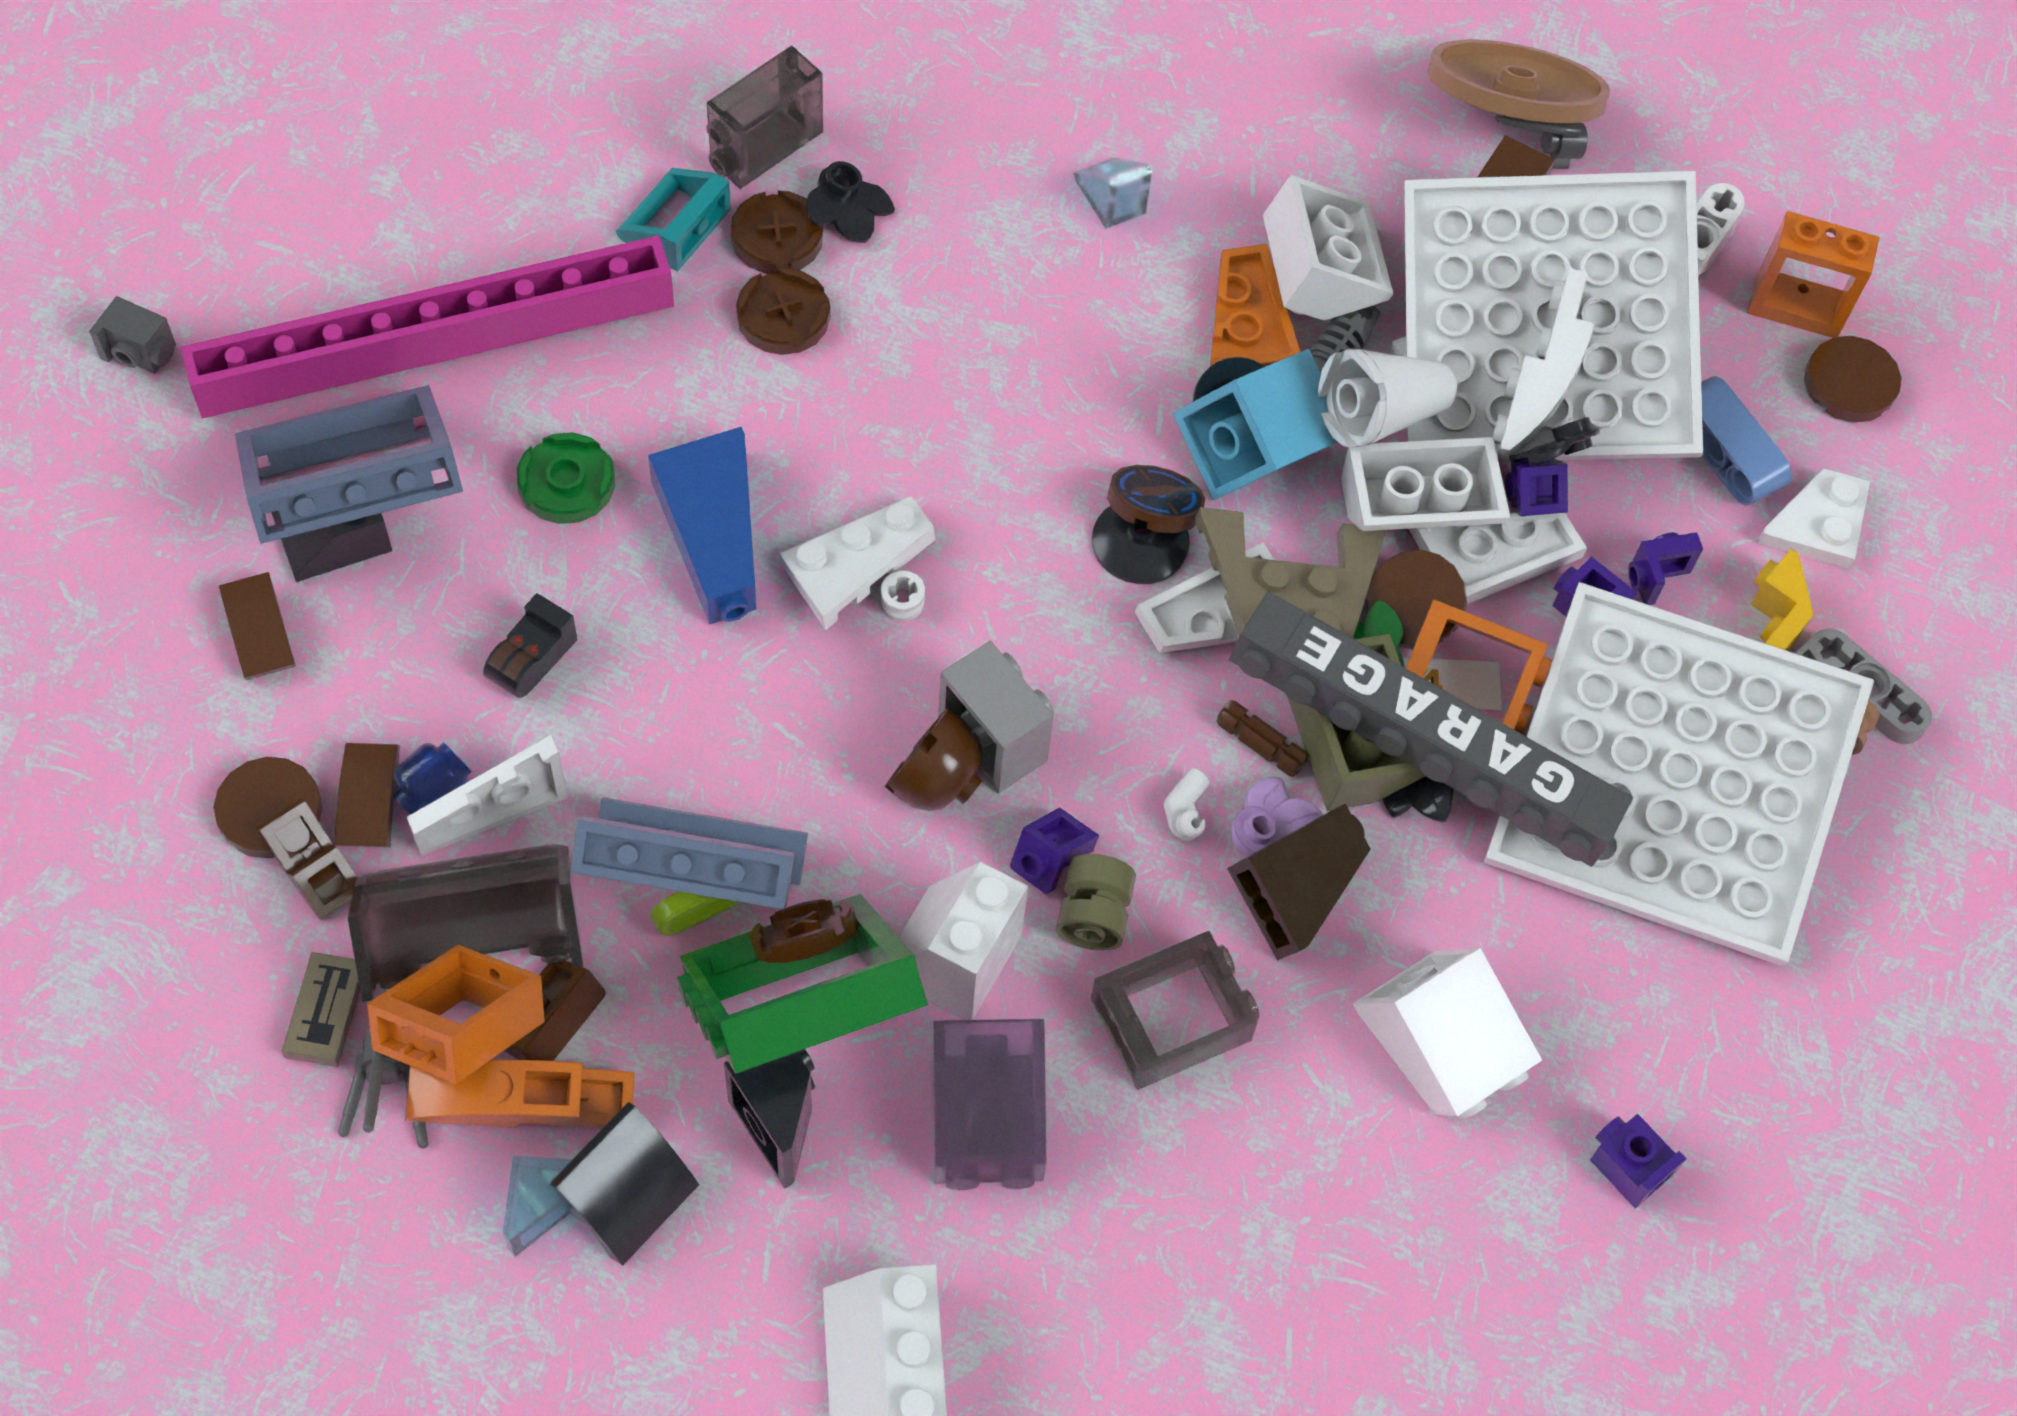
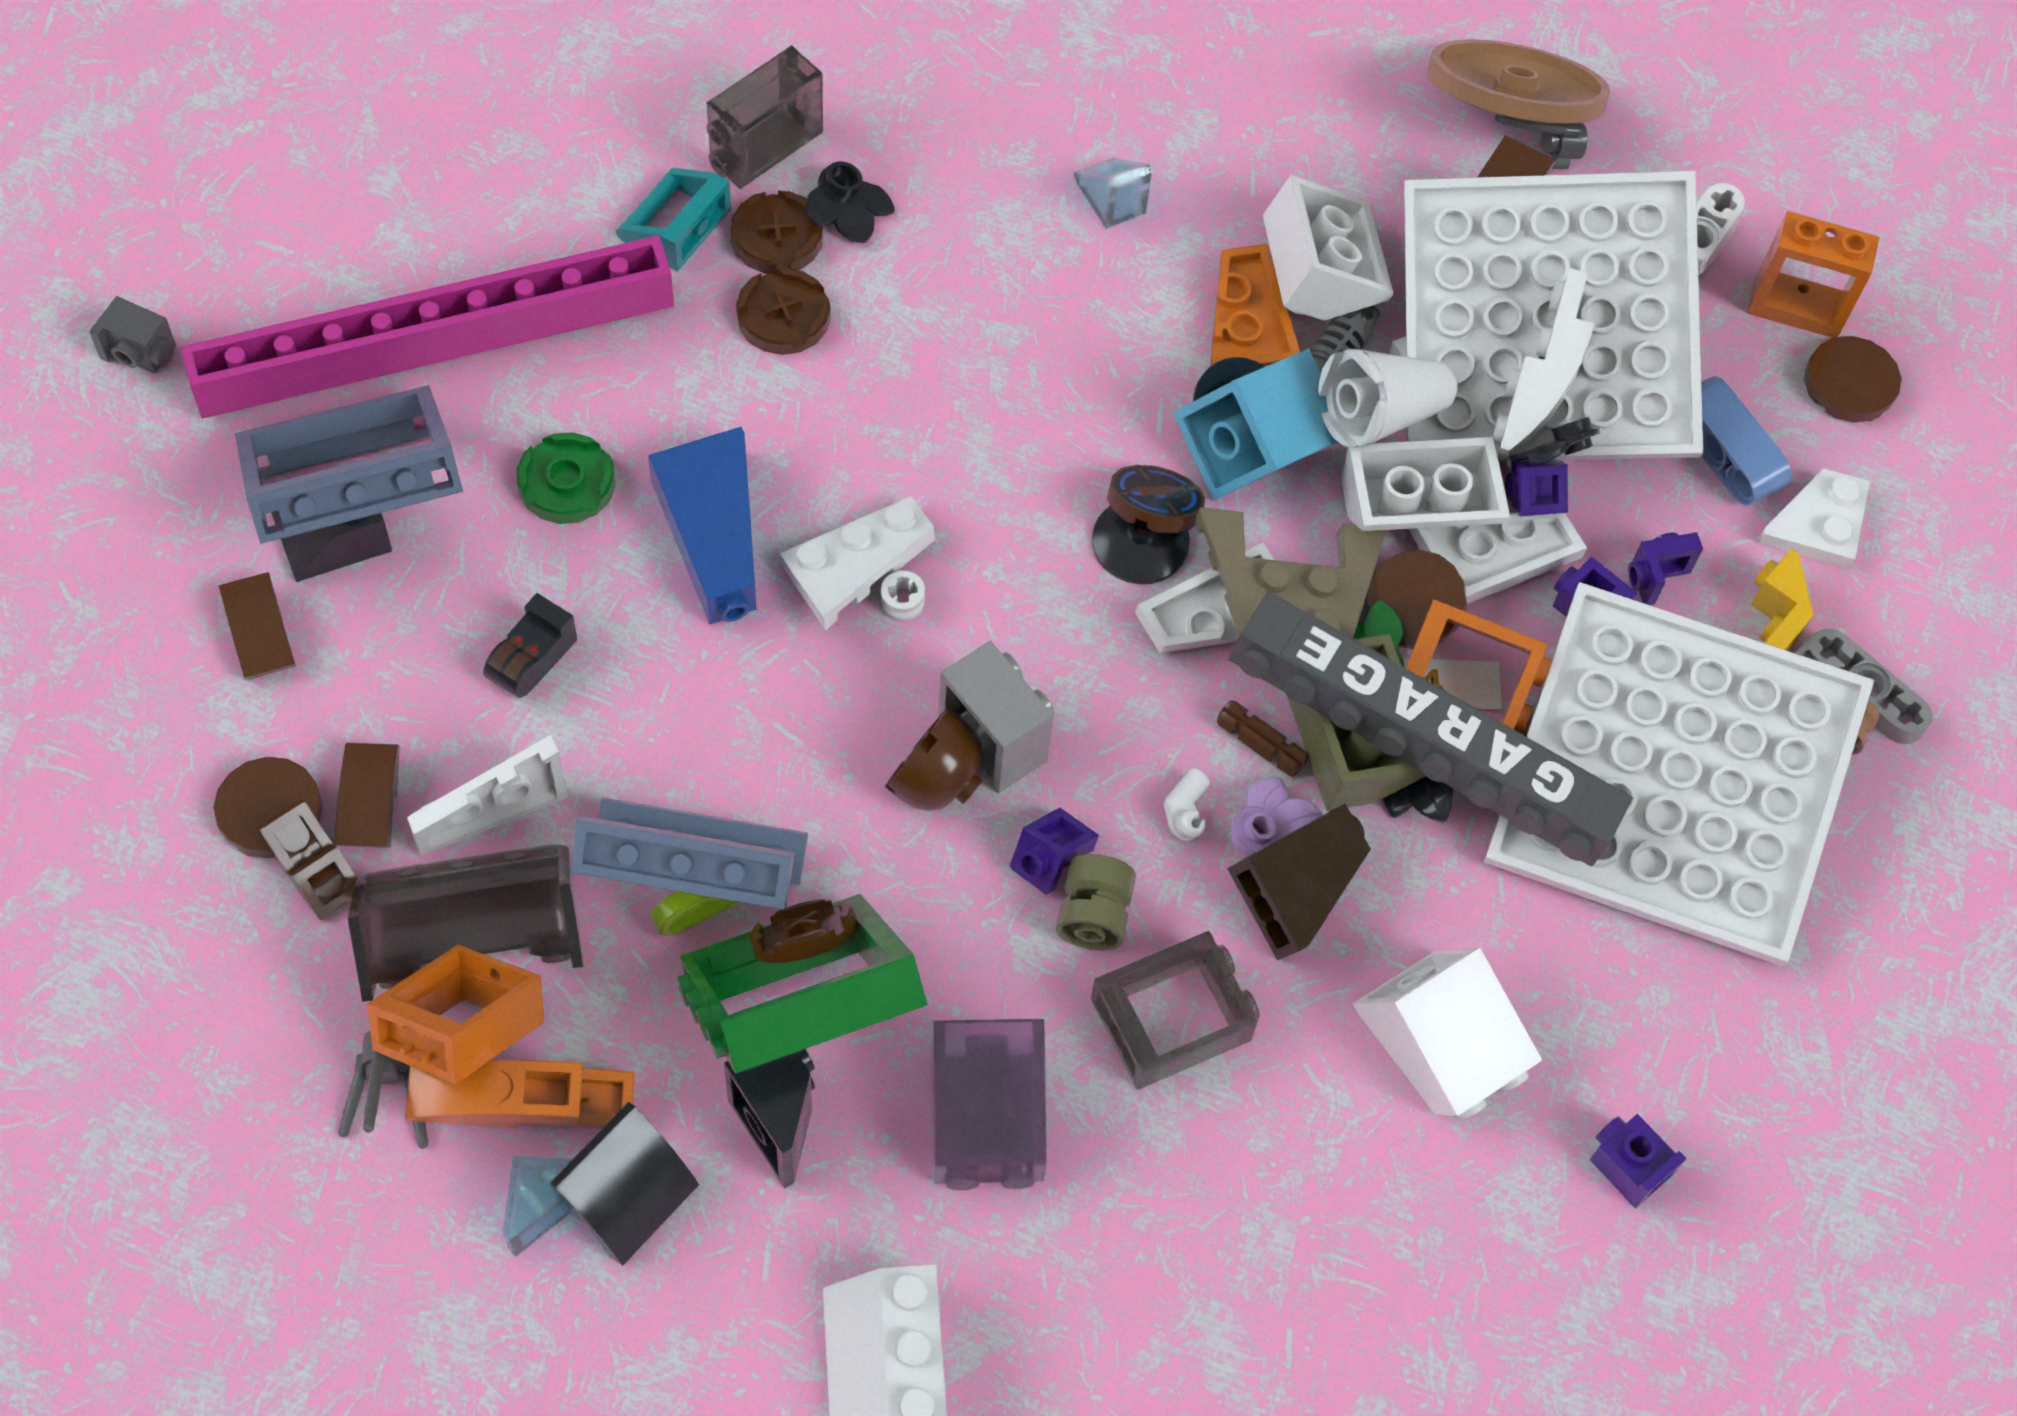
dark tan tile [282,952,367,1067] -> none
clear blue head [393,742,472,815] -> none
reddish brown slope [504,956,606,1061] -> none
white slope [899,862,1028,1022] -> none

